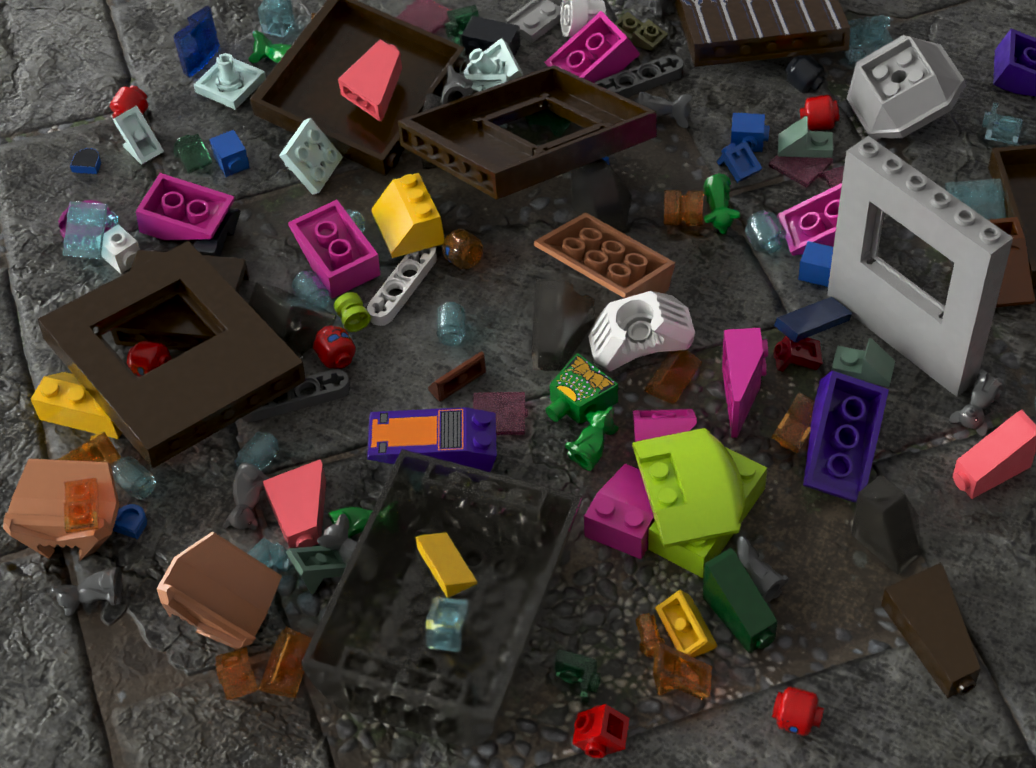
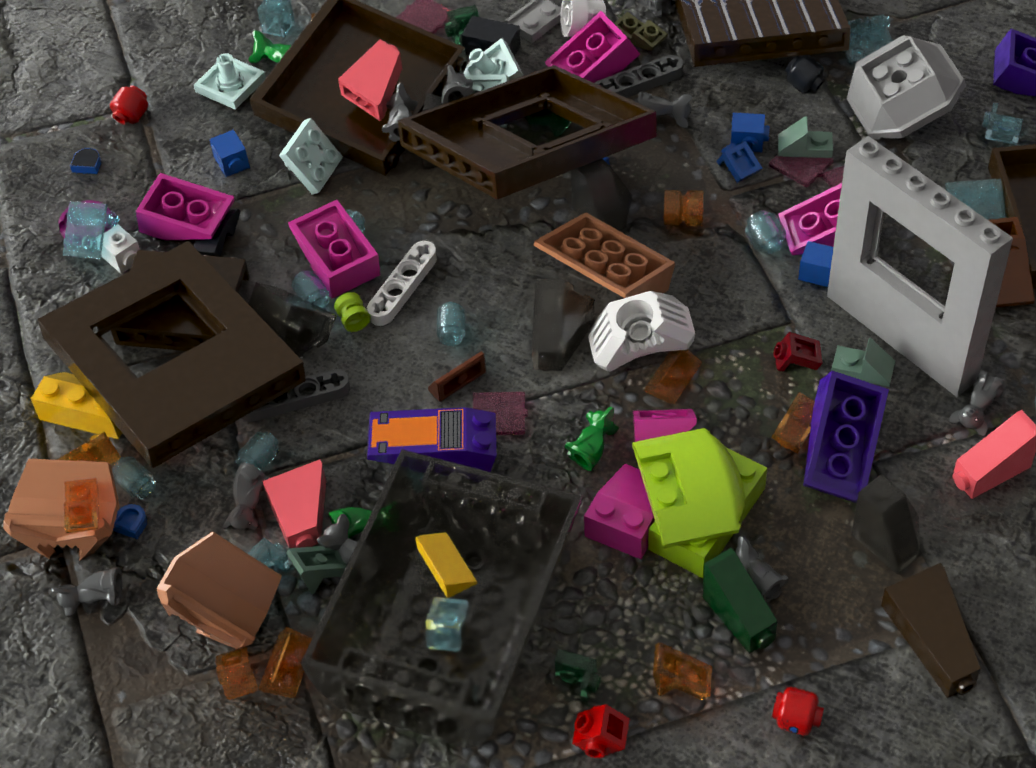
light aqua slope [112,106,164,164] -> none
red head [127,341,172,378] -> none
clear blue slope [173,6,219,78] -> none
clear green bracket [174,133,212,174] -> none
red head [313,326,356,369] -> none
yellow slope [371,173,445,258] -> none
clear orange head [442,229,483,269] -> none
green torso [546,353,618,424] -> none
clear orange pin [635,613,665,658] -> none
yellow slope [655,590,718,661] -> none
green animal [703,173,740,234] -> none
dark pink slope [722,328,768,438] -> none
dark blue tile [774,297,853,342] -> none
red head [800,95,840,131] -> none
none -> dark grey animal [382,83,418,142]

